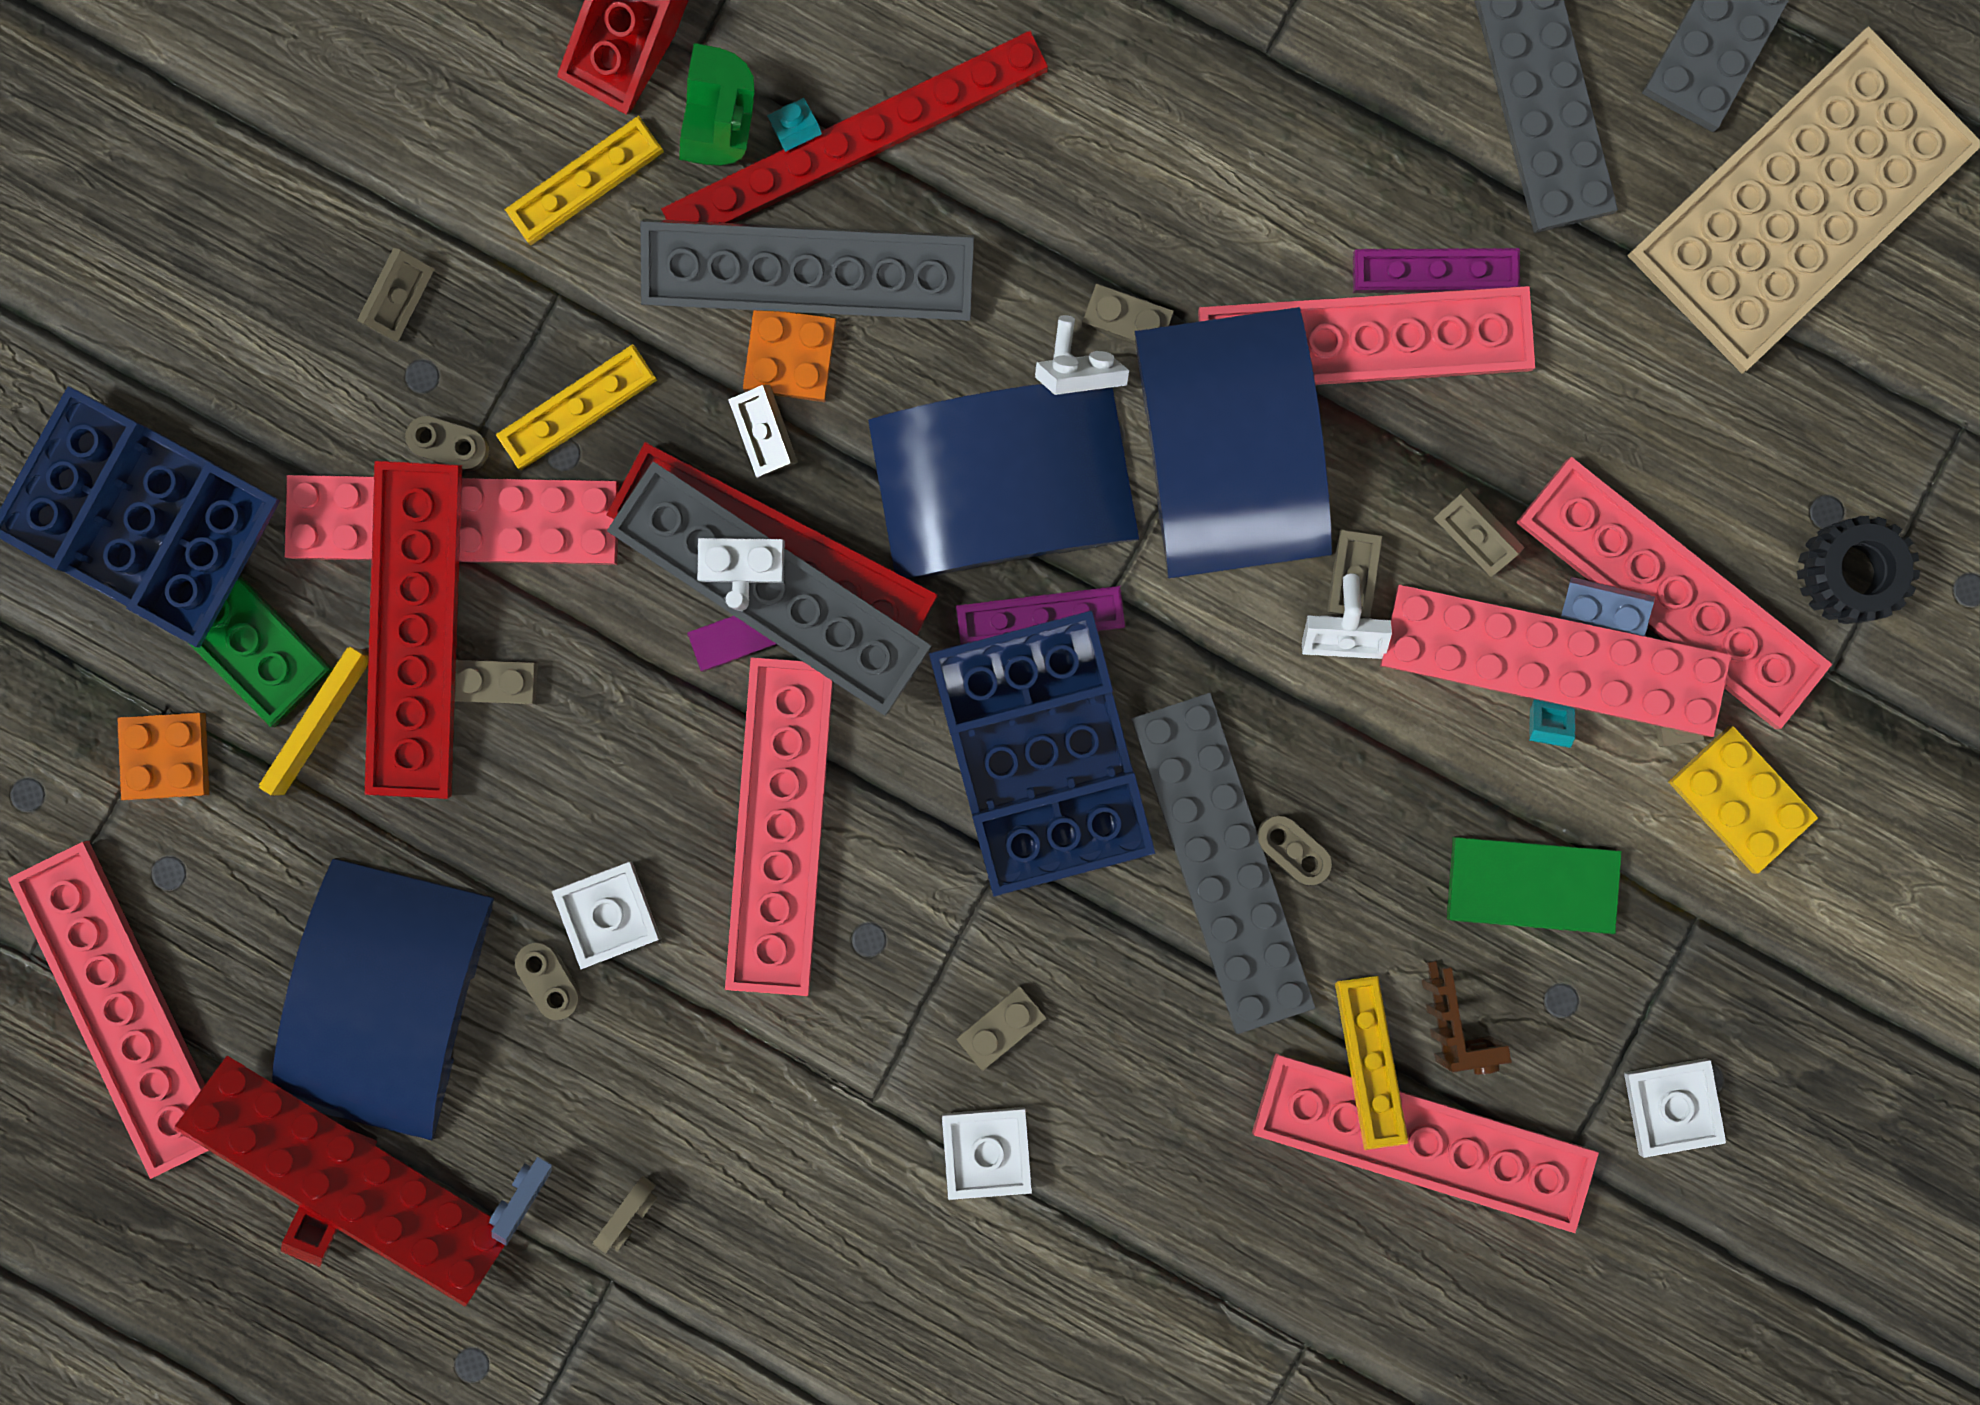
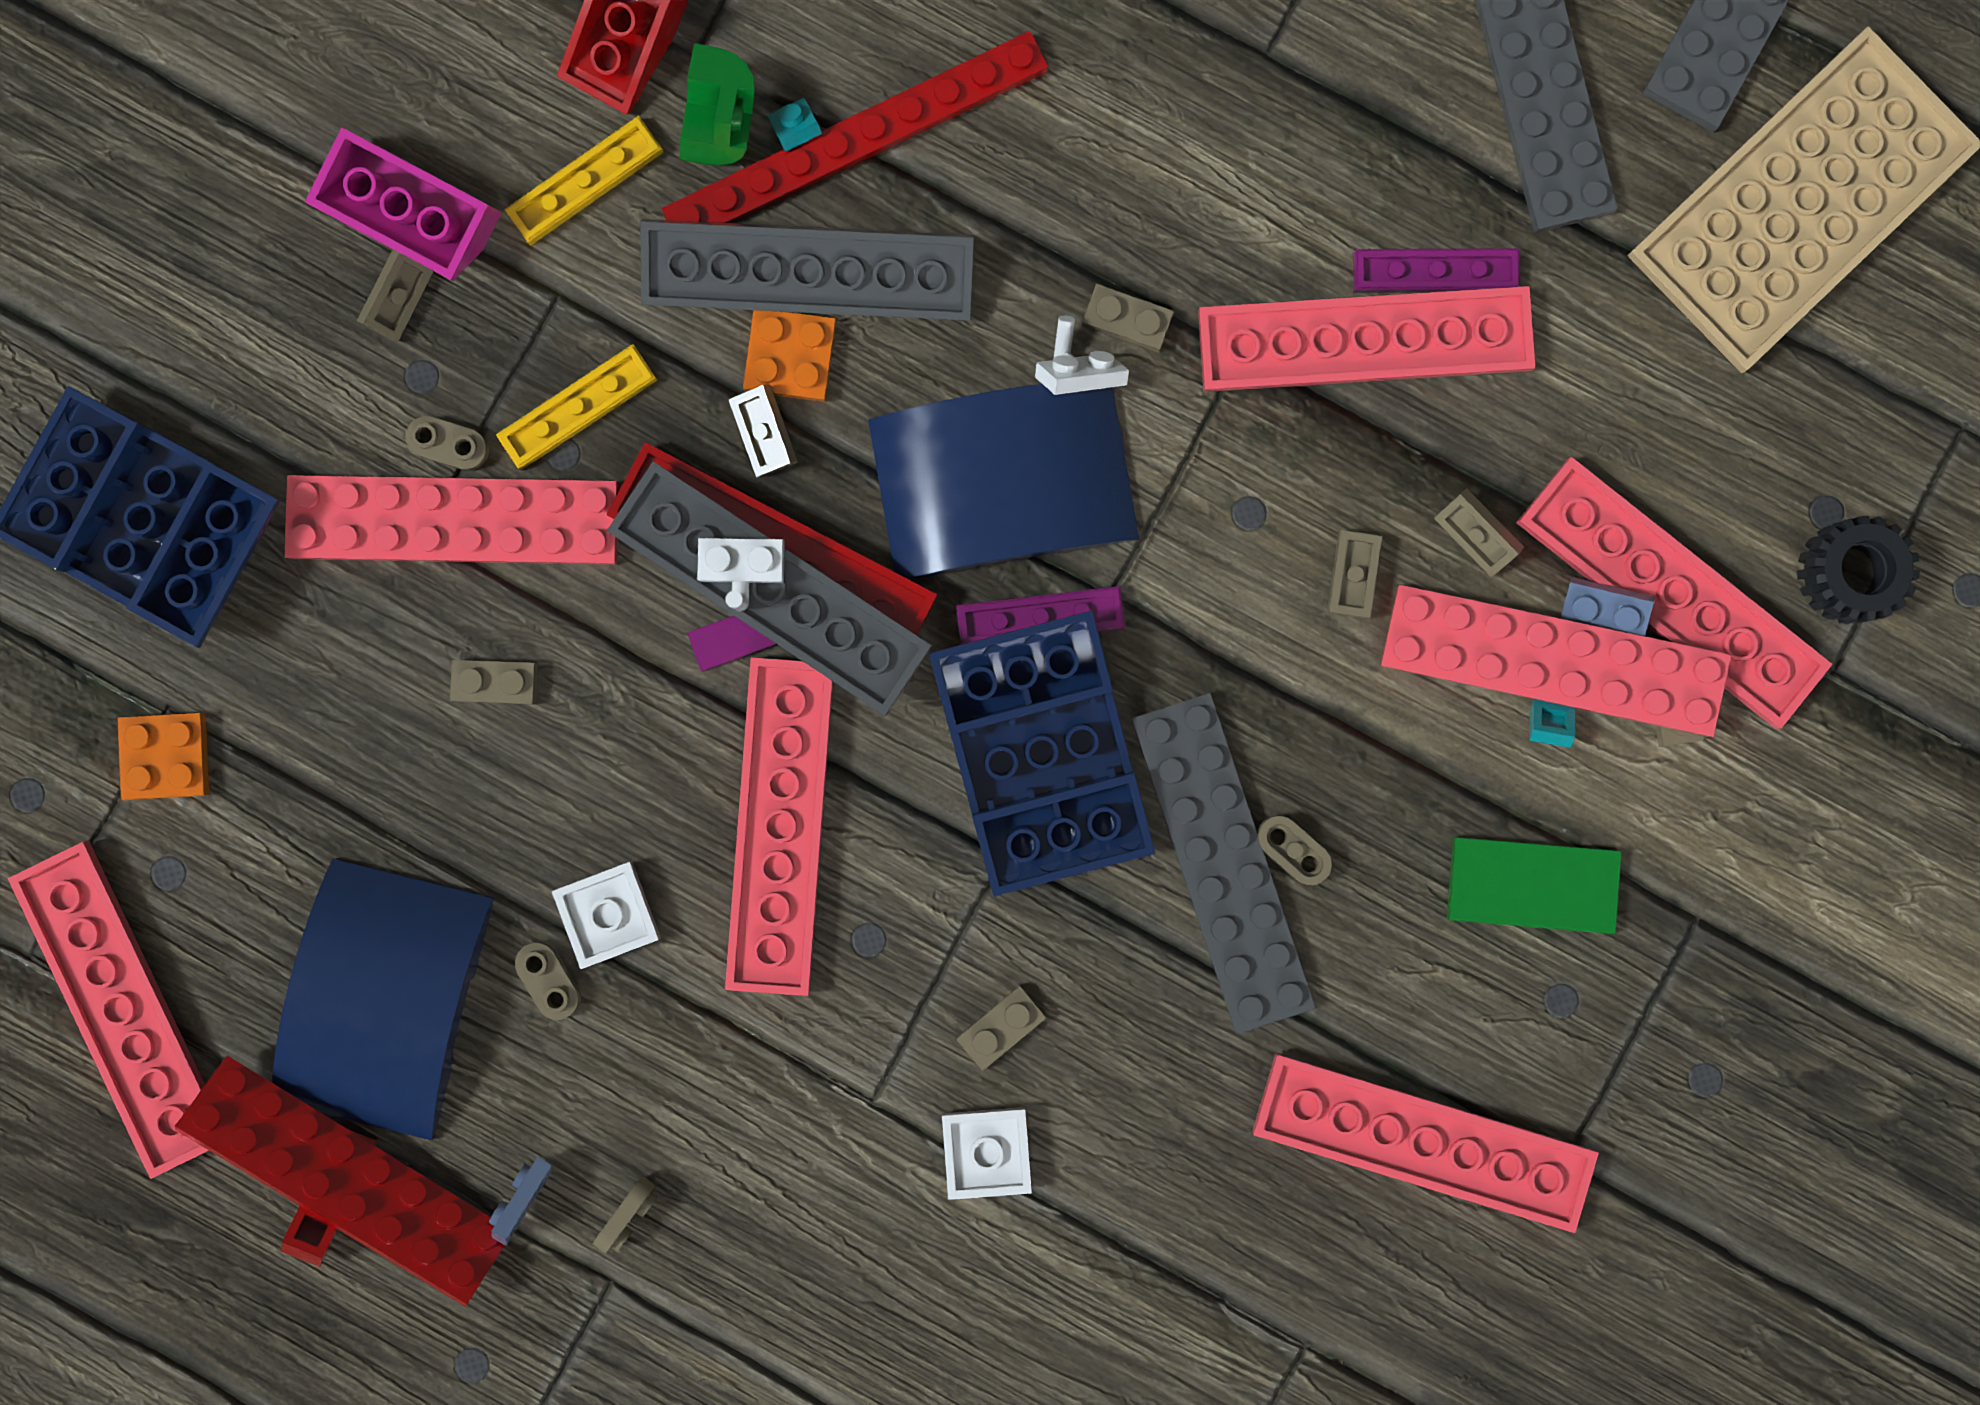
green tile [188,575,333,727] -> none
yellow tile [259,647,369,796] -> none
red plate [364,461,462,799] -> none
dark blue slope [1134,307,1332,578] -> none
white plate [1302,574,1392,659] -> none
yellow tile [1335,976,1409,1150] -> none
reddish brown plate [1422,961,1512,1075] -> none
white plate [1624,1058,1726,1158] -> none
yellow plate [1668,726,1818,874] -> none
none -> dark pink slope [305,127,502,281]

